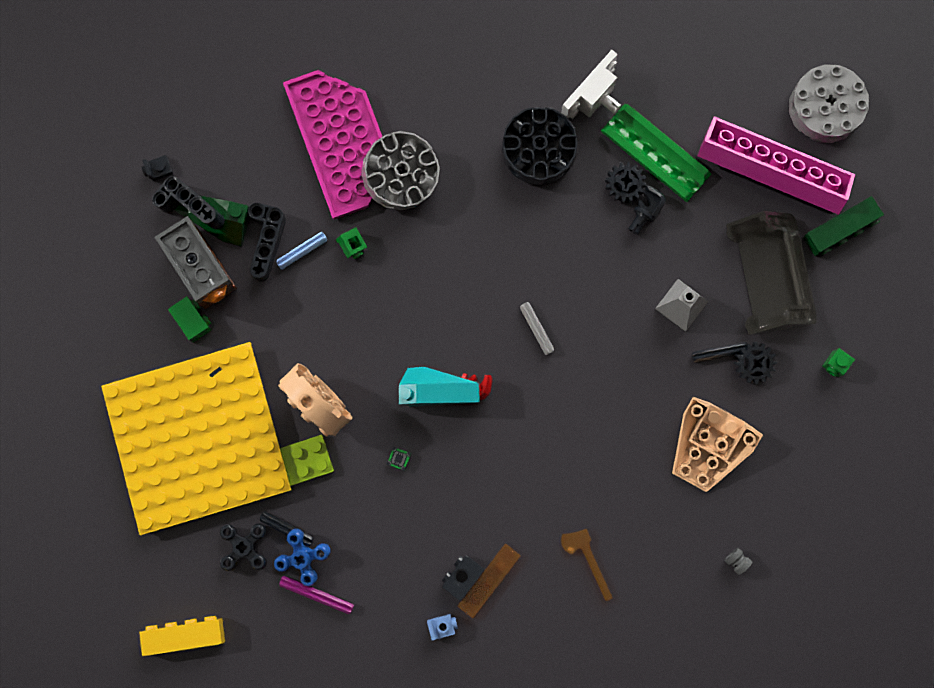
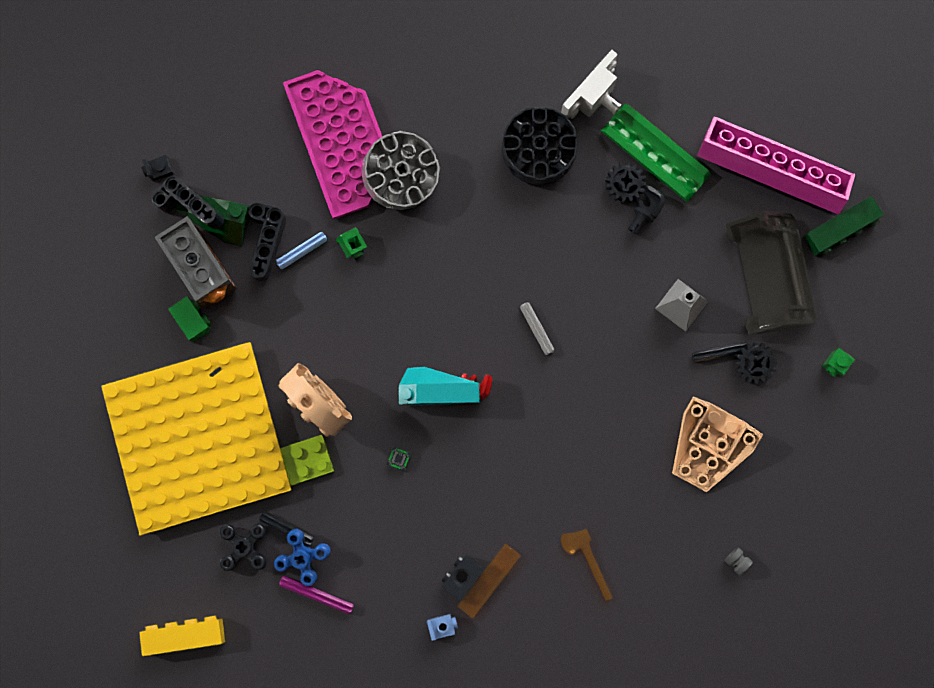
light grey brick [789,65,869,143] -> none

